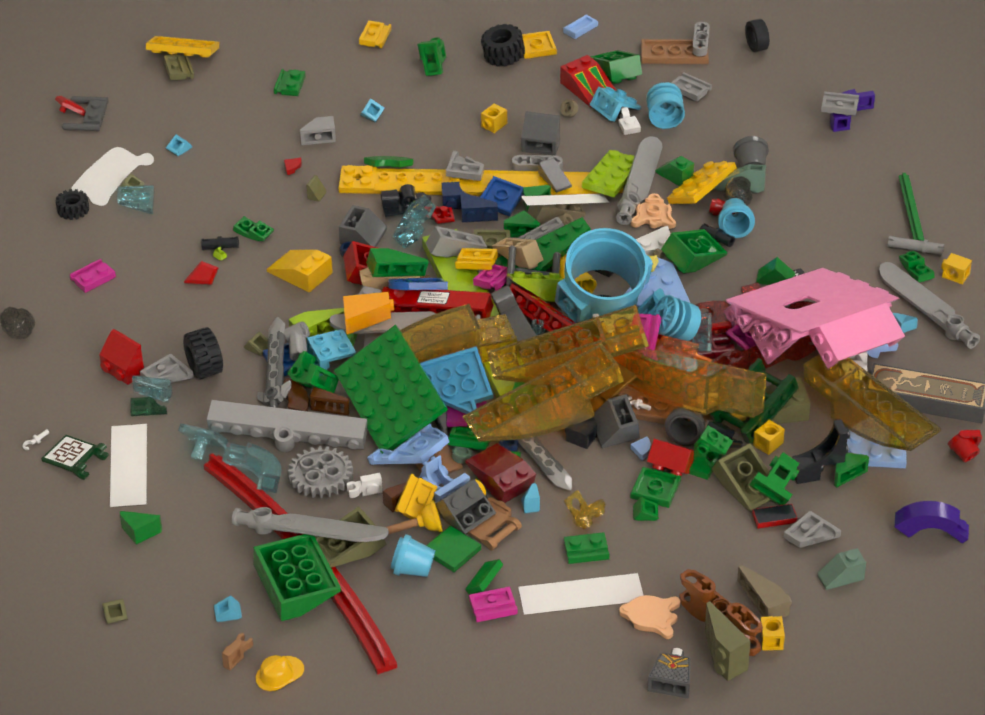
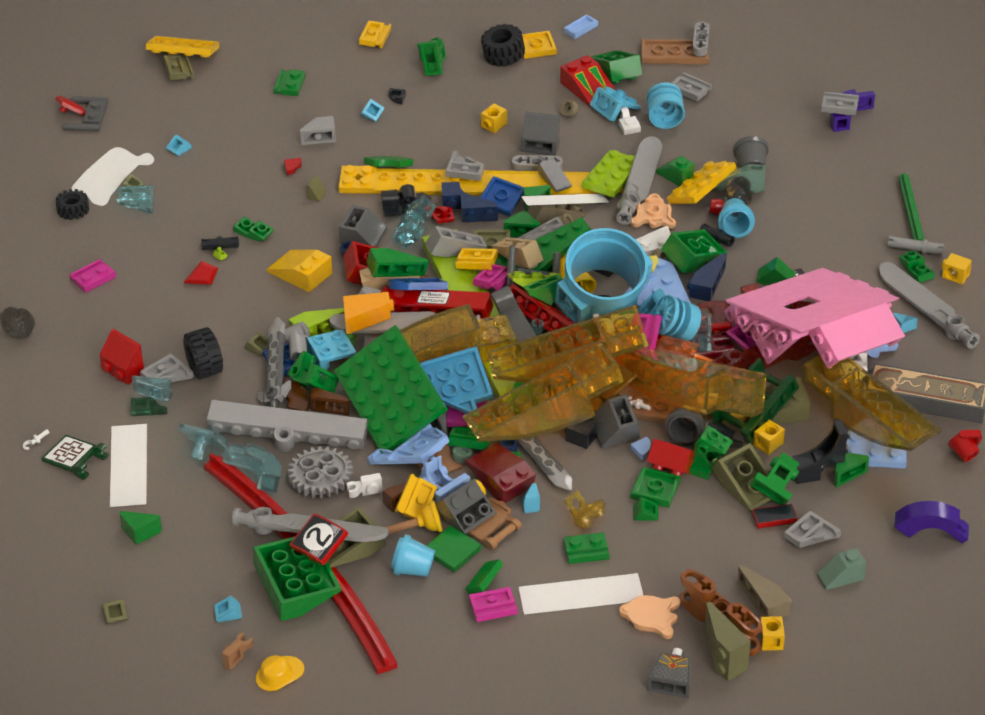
black tyre [745,19,770,52] -> none
none -> slope [289,513,349,565]
none -> black tile [389,88,406,105]
none -> green slope [523,274,563,305]
none -> dark blue slope [687,253,727,302]

